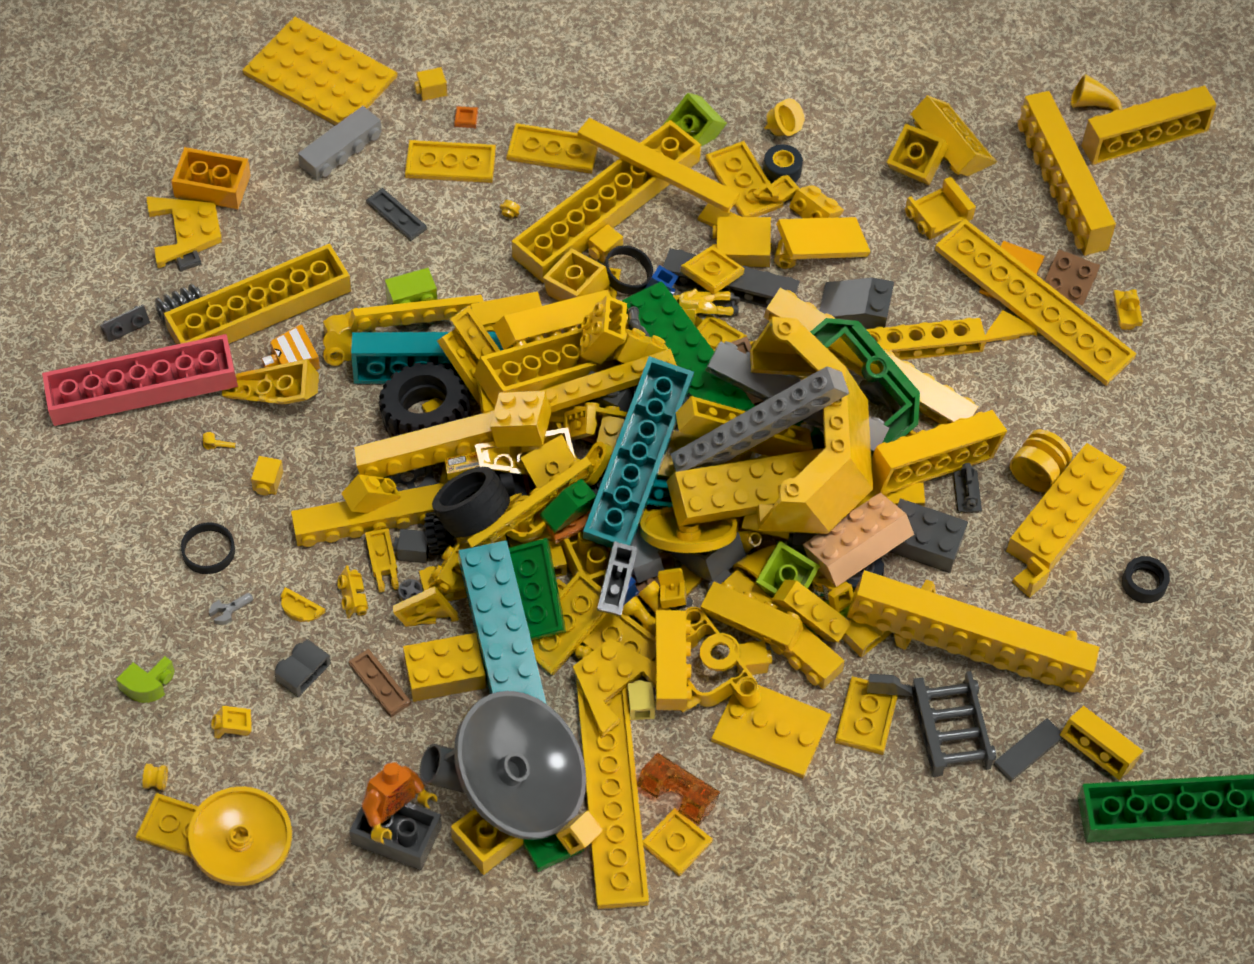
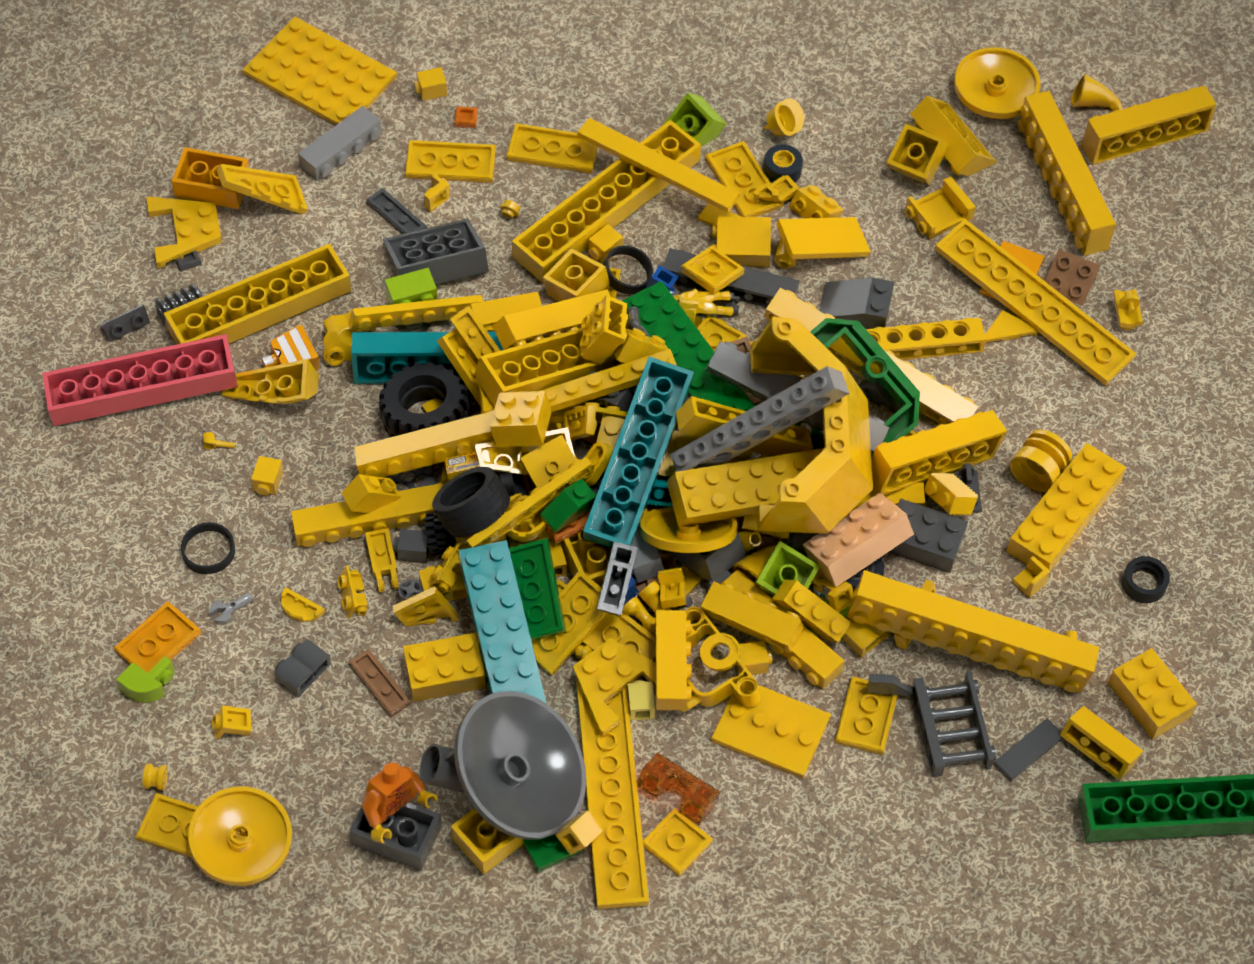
none -> light orange tile [113,601,202,673]
none -> yellow wing [216,164,308,214]
none -> dark grey slope [383,218,489,286]
none -> yellow bracket [424,173,450,212]
none -> yellow brick [924,473,978,516]
none -> yellow dish [954,47,1041,119]
none -> yellow brick [1108,648,1197,739]

